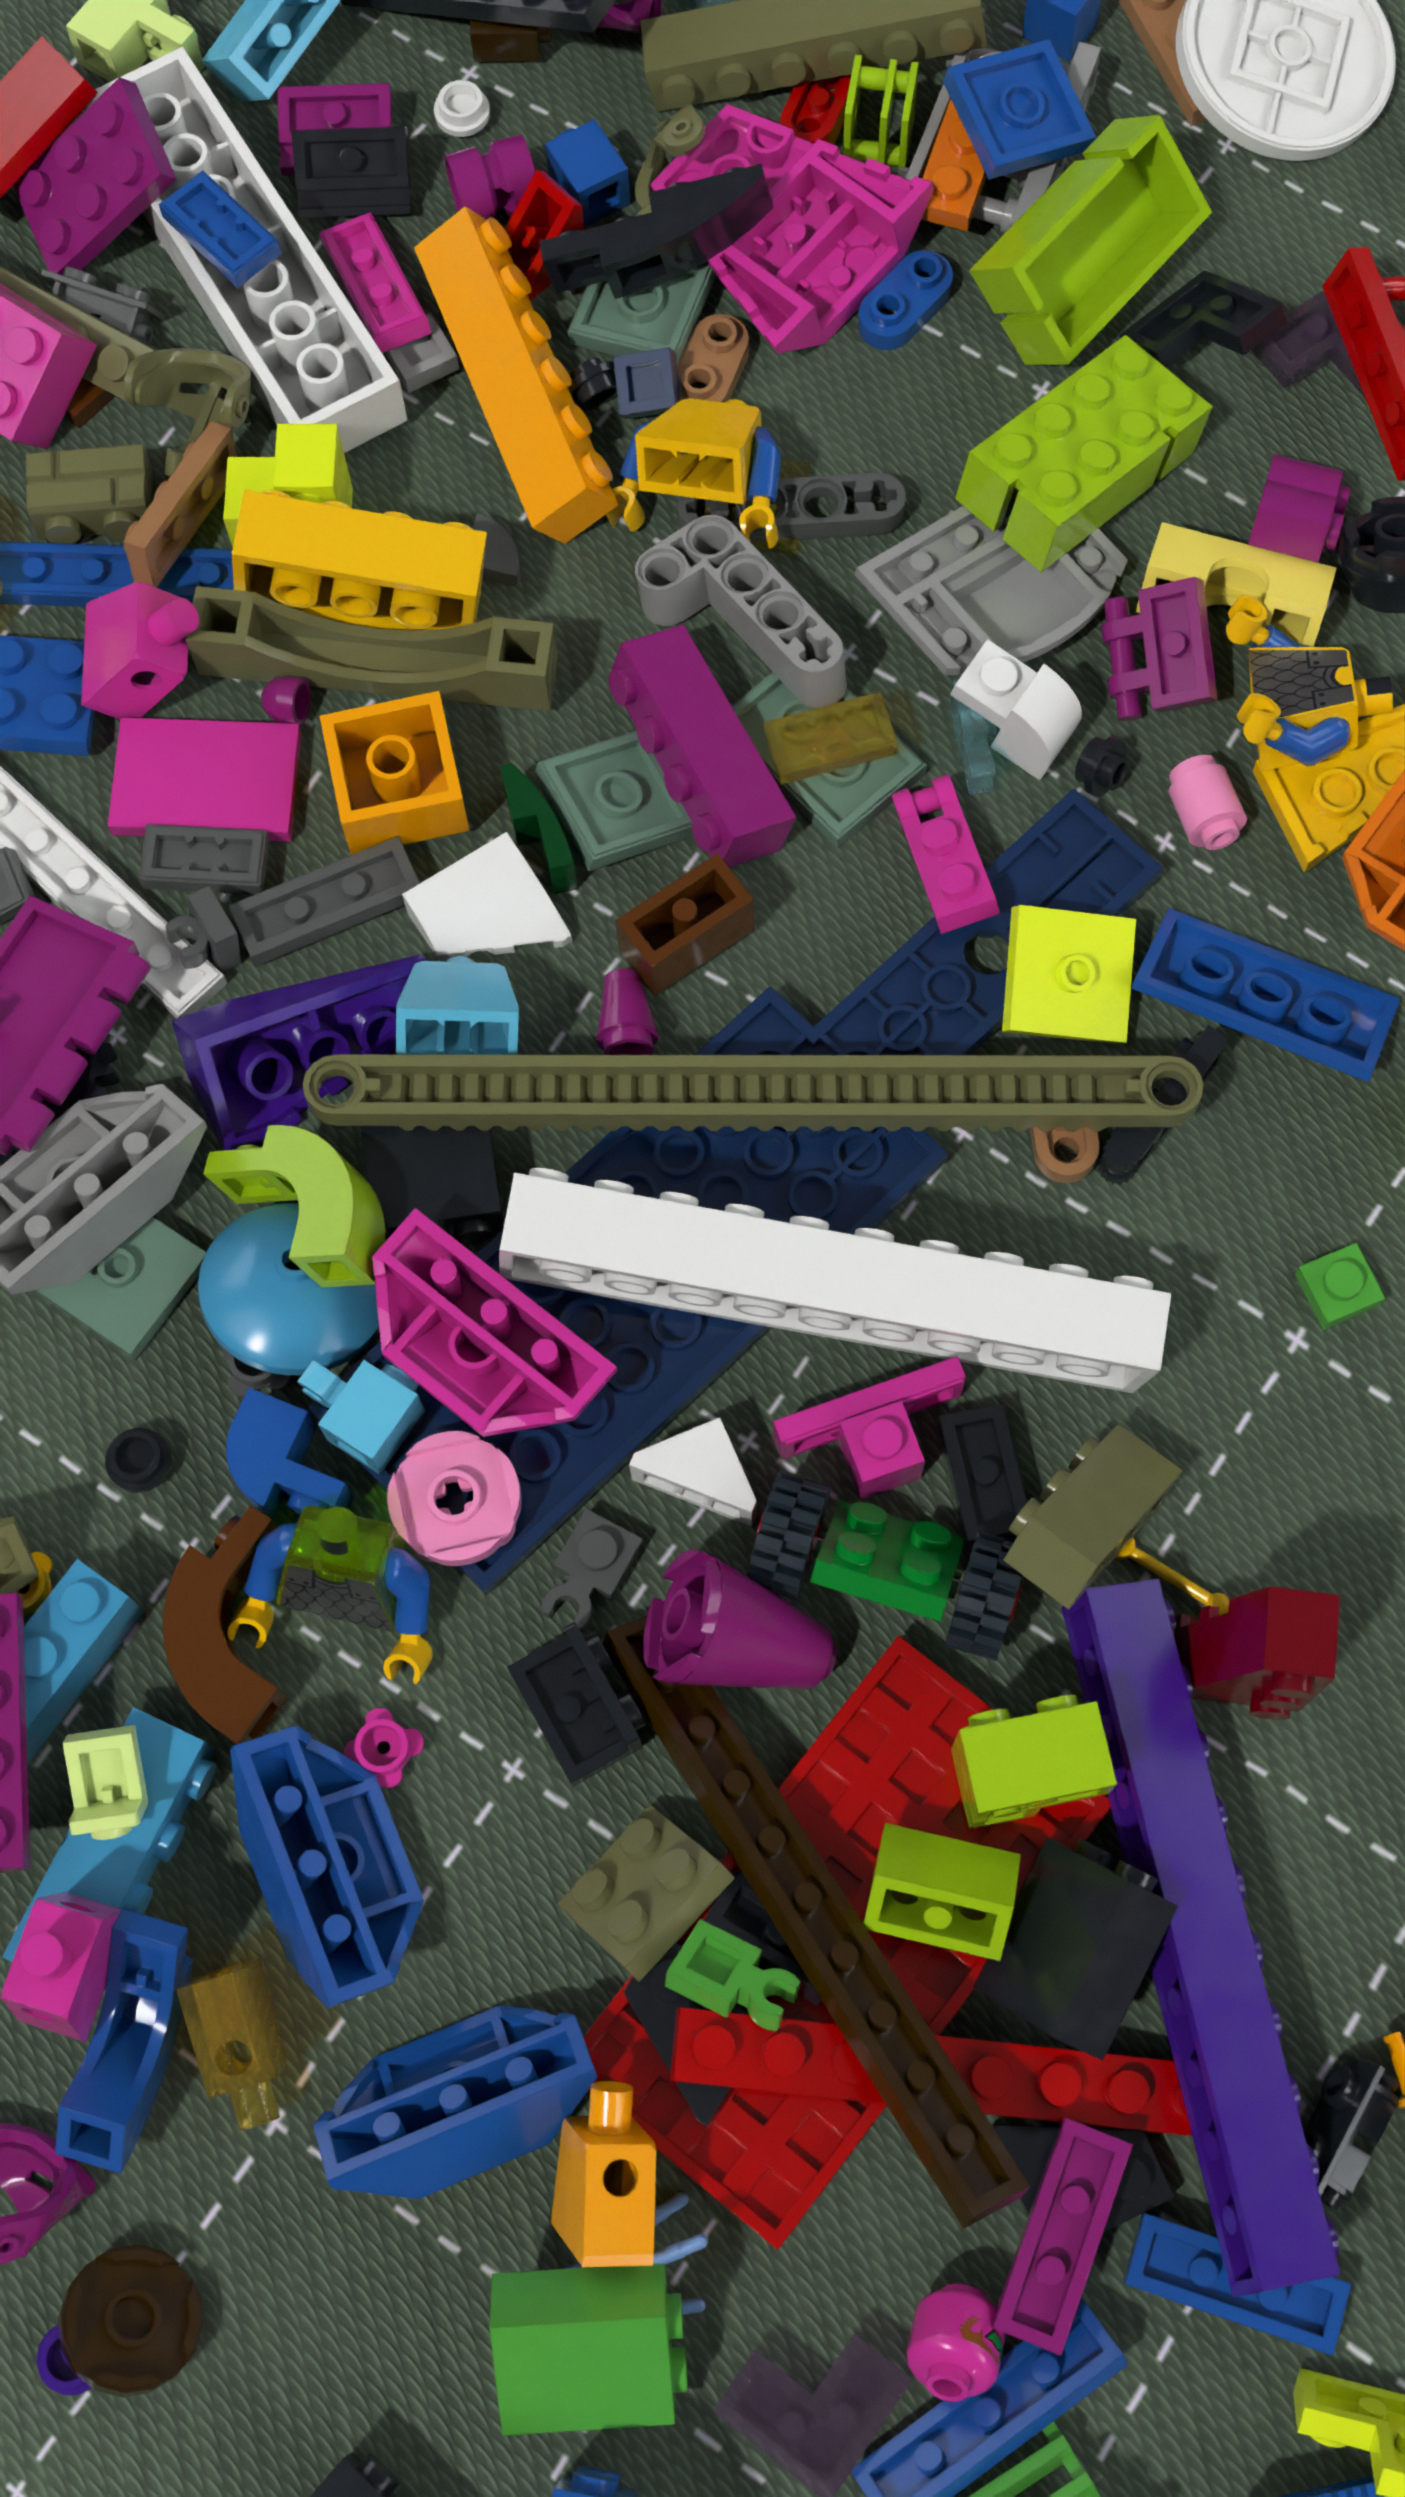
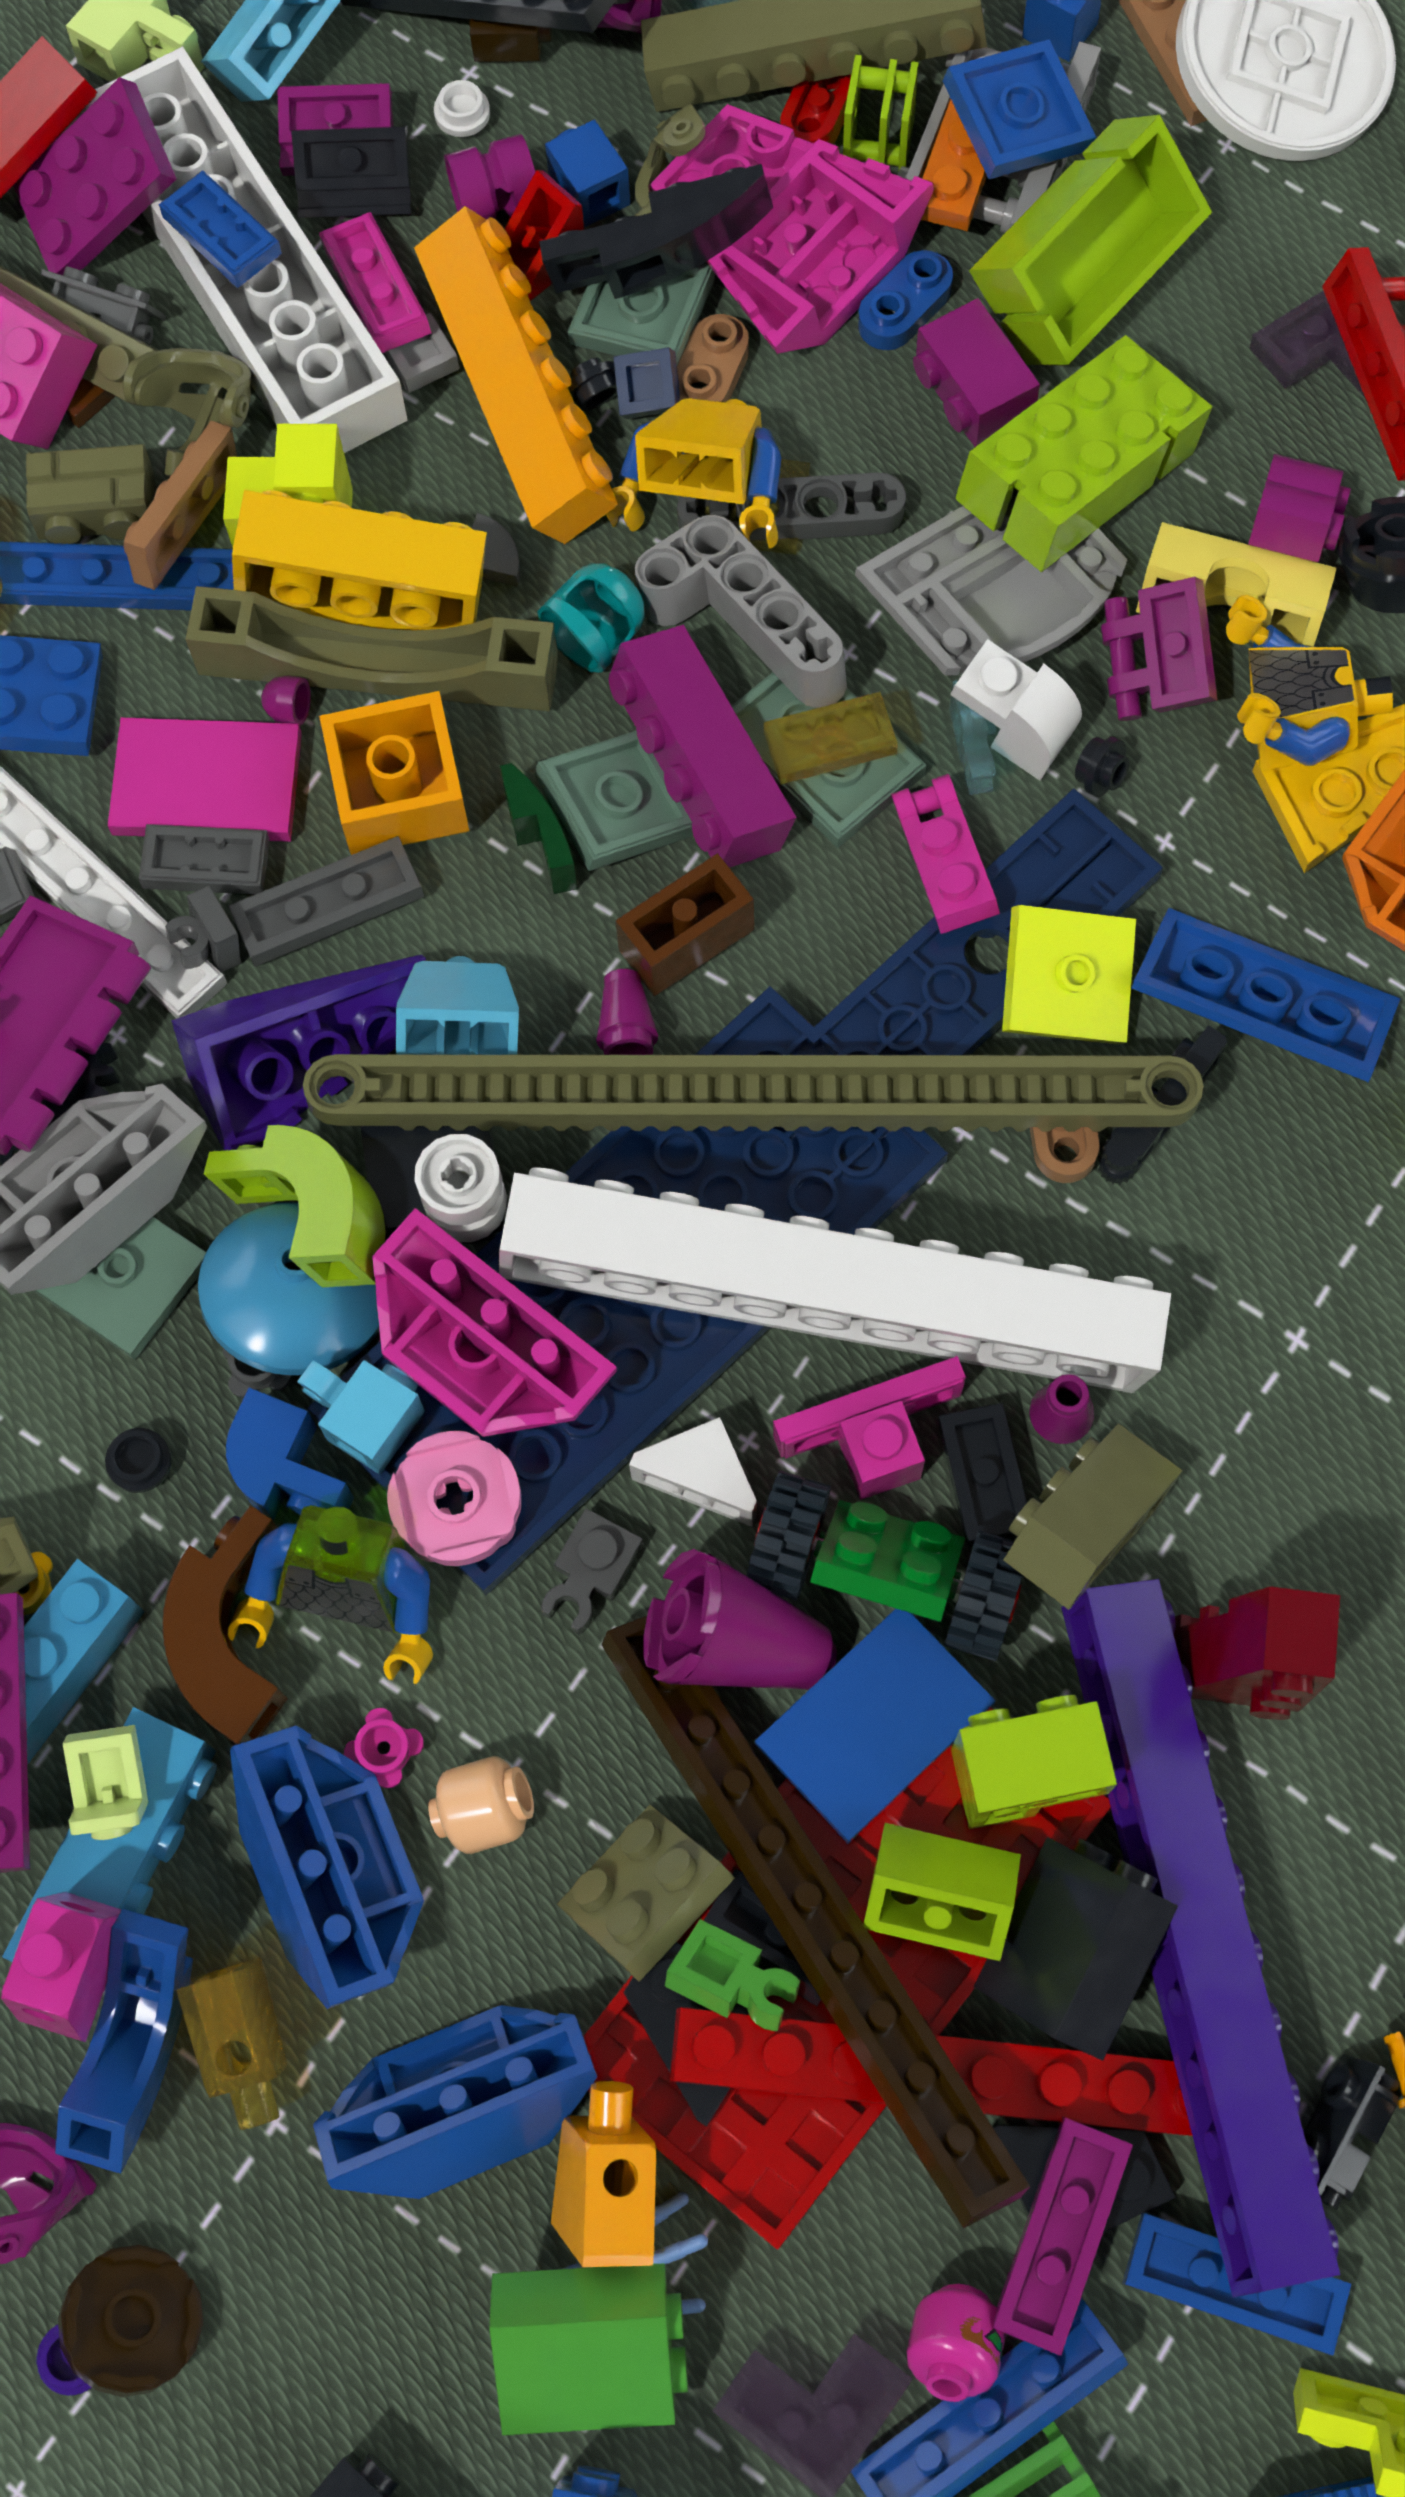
dark pink torso [81,582,199,720] -> none
white slope [402,832,572,961] -> none
black bracket [507,1622,646,1787] -> none
yellow hinge [1115,1538,1229,1615] -> none
black plate [1119,270,1287,368] -> none
bright pink brick [1169,755,1247,850] -> none
bright green plate [1295,1243,1386,1330] -> none
none -> white wheel [415,1134,507,1242]
none -> light nougat head [428,1756,534,1854]
none -> teal helmet [537,563,645,673]
none -> blue tile [755,1609,996,1844]
none -> magenta brick [913,298,1040,447]
none -> magenta cone [1029,1374,1094,1444]

